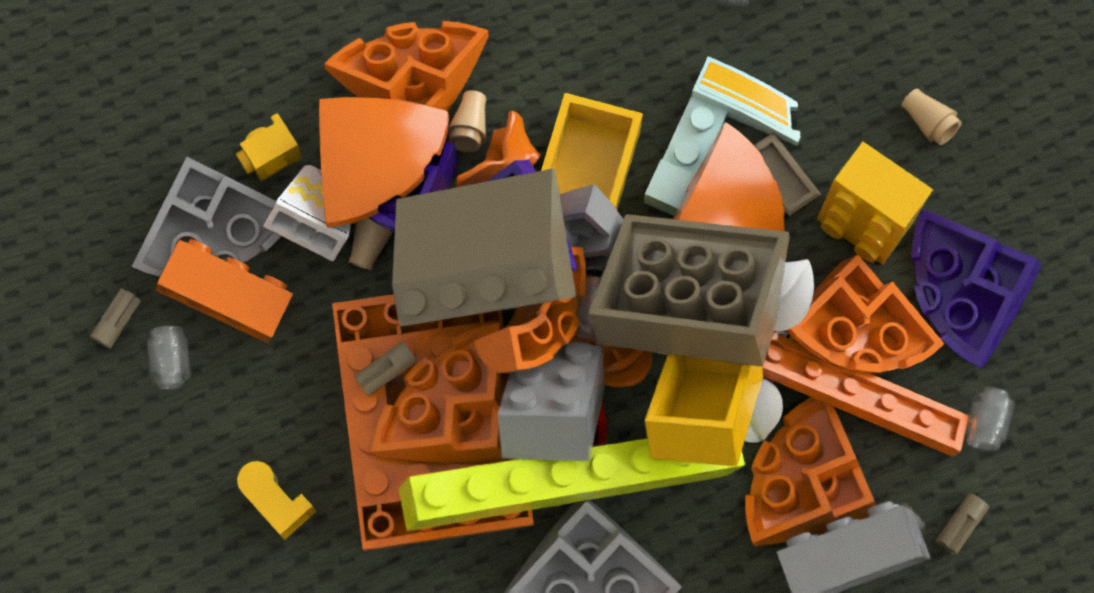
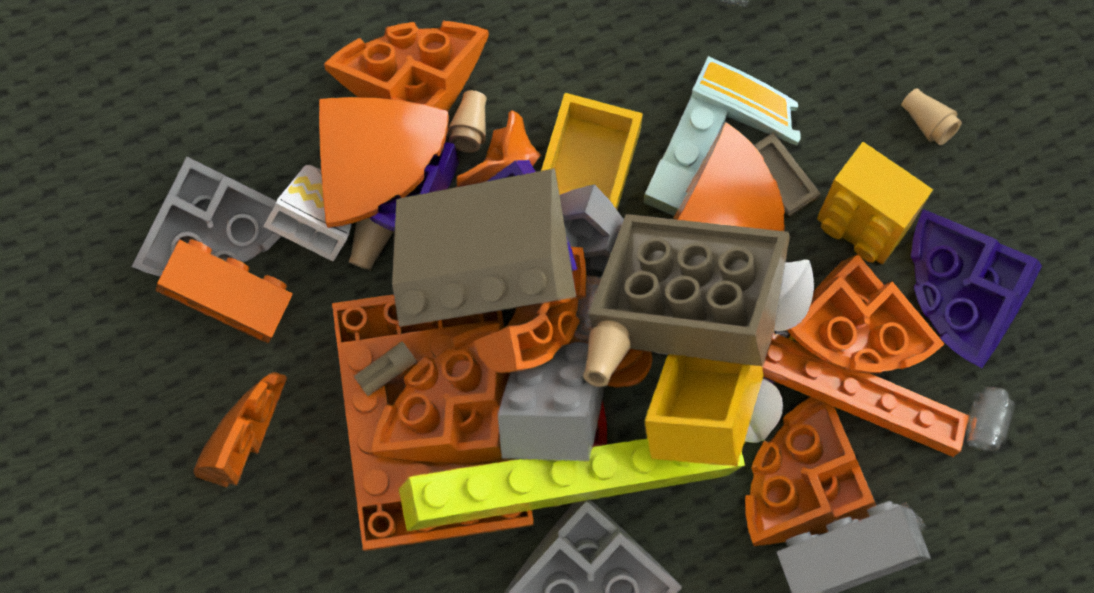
dark tan piece [89,288,142,349] -> none
clear brick [146,326,192,390] -> none
yellow brick [236,113,302,181] -> none
yellow leg [237,461,316,540] -> none
dark tan piece [935,493,989,555] -> none
none -> orange brick [194,372,287,487]
none -> tan cone [583,320,631,387]

